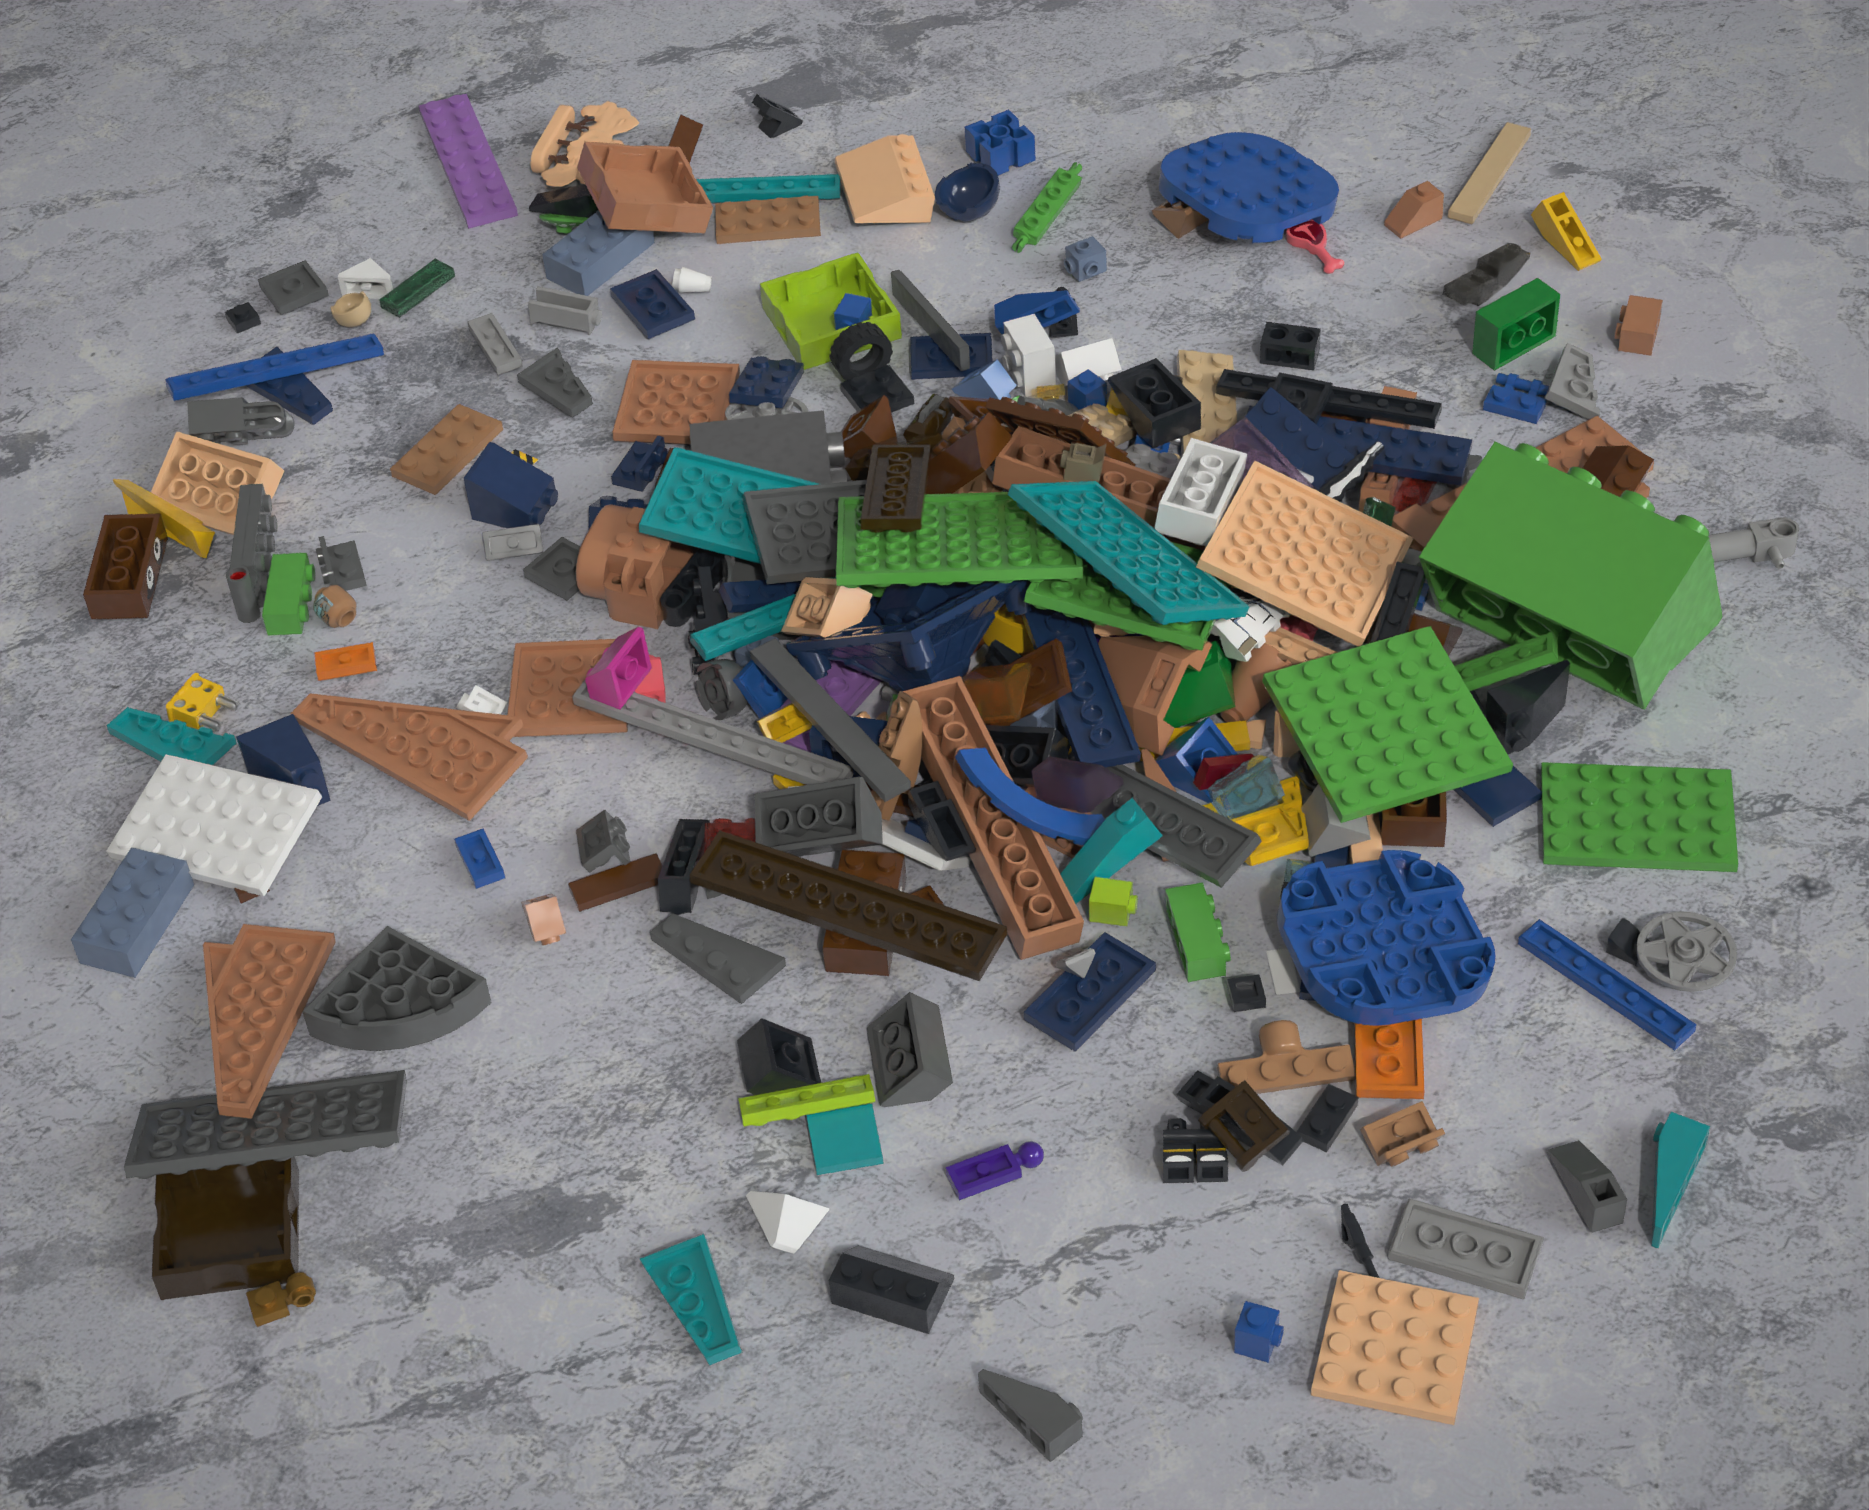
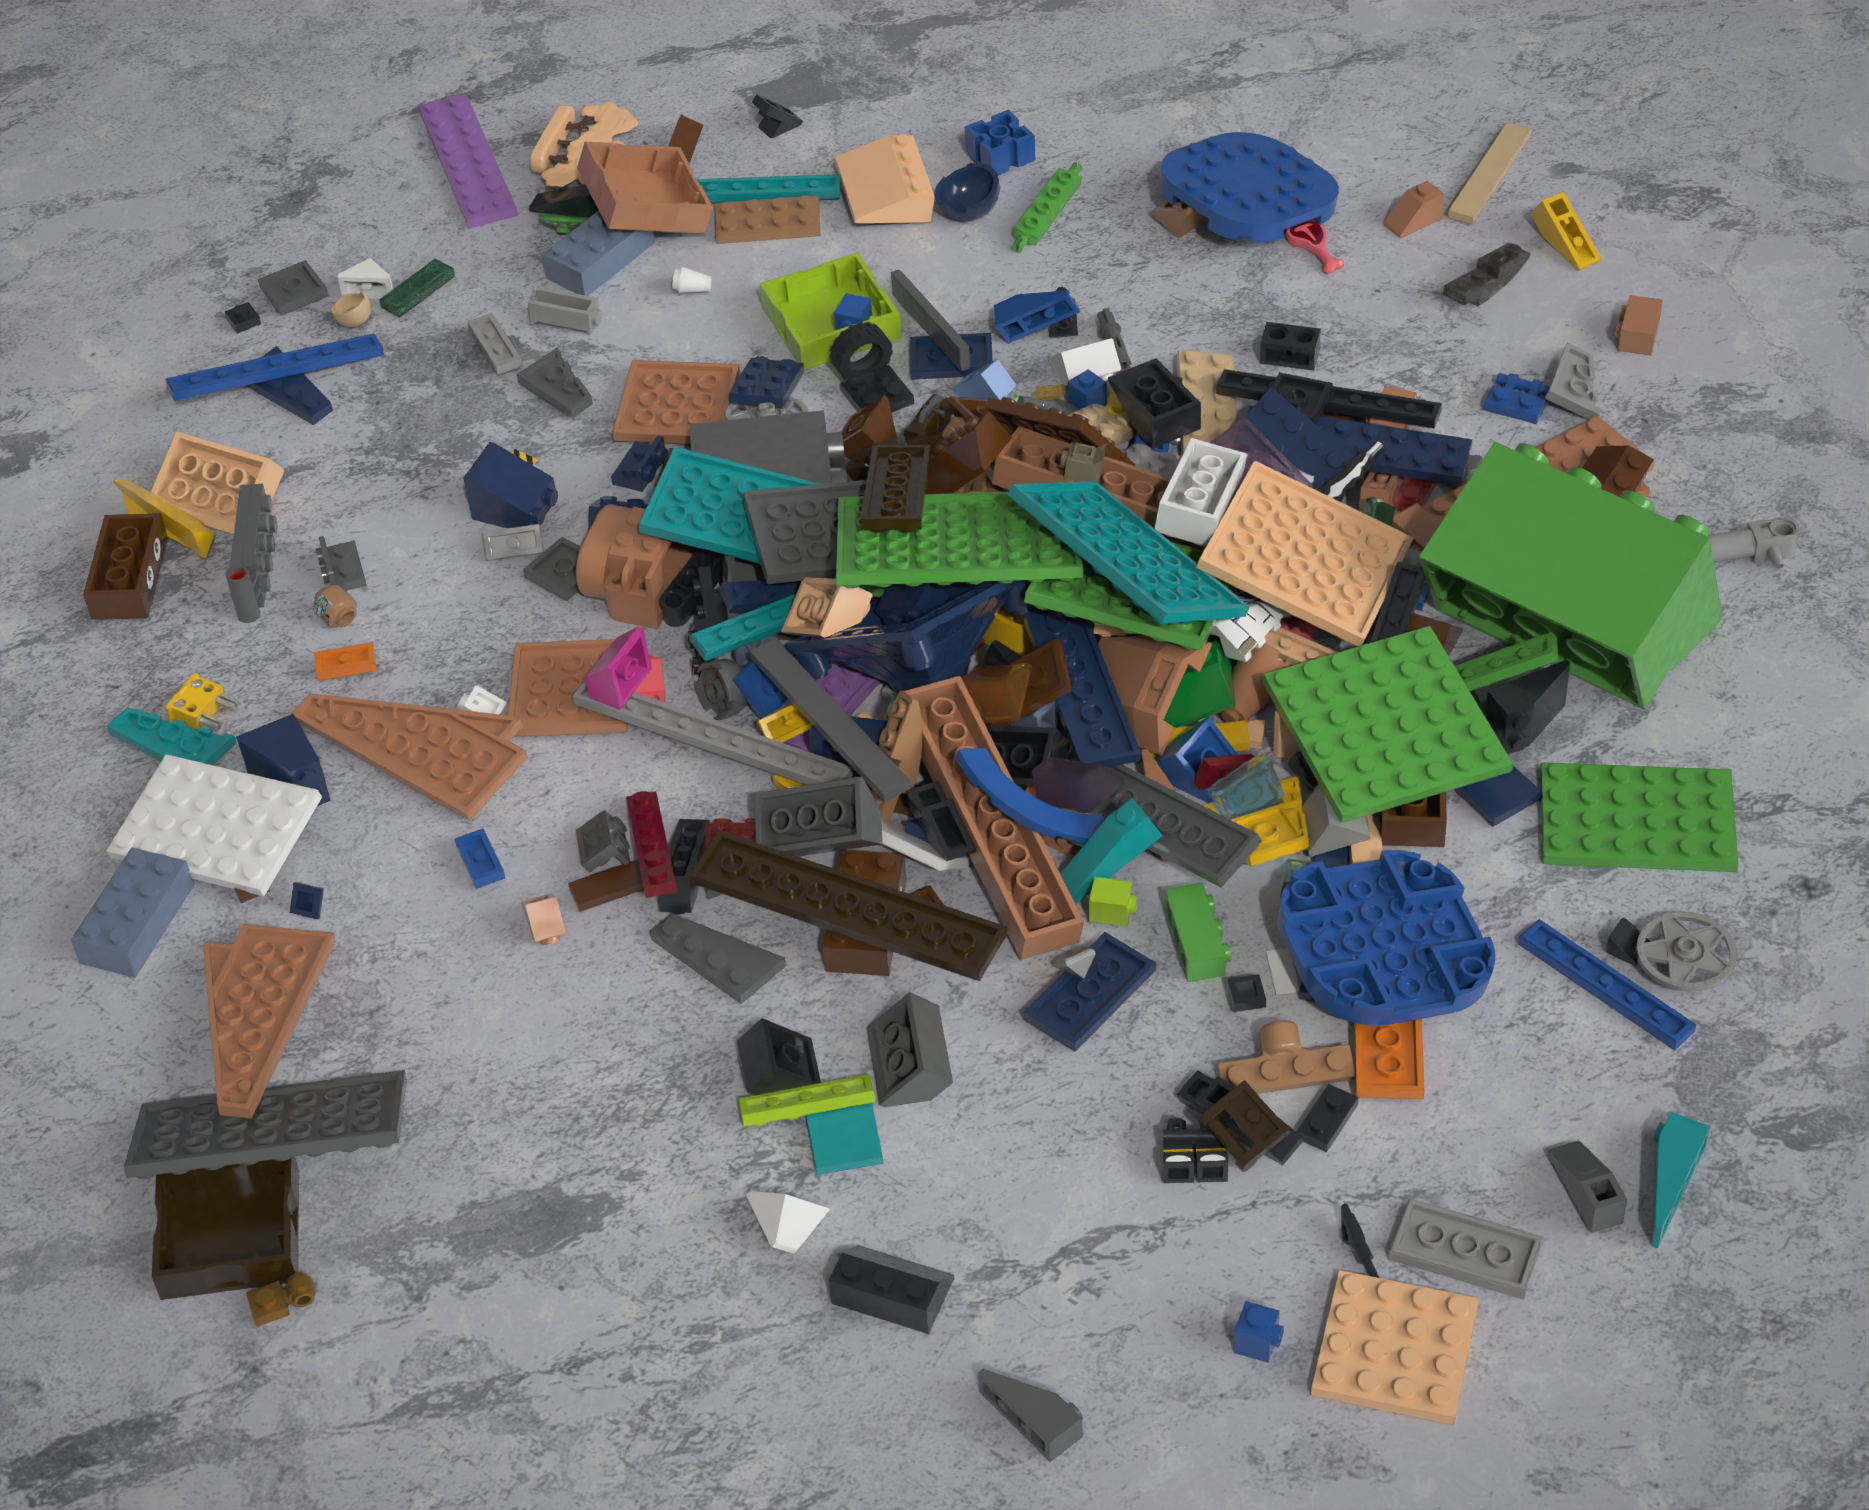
dark grey brick [187,397,295,445] -> none
bright green brick [262,553,315,636] -> none
dark grey brick [302,926,492,1051] -> none
medium nougat plate [390,404,503,495] -> none
dark blue plate [610,269,695,339] -> none
teal wing [640,1234,743,1365] -> none
dark purple plate [945,1141,1044,1201] -> none
white brick [1001,314,1056,397] -> none
sand blue brick [1064,236,1107,282] -> none
medium nougat bracket [1360,1101,1445,1167] -> none
green brick [1472,278,1560,371] -> none
none -> dark blue slope [289,882,324,920]
none -> dark red plate [626,791,677,898]
none -> dark grey axle [1097,308,1131,373]

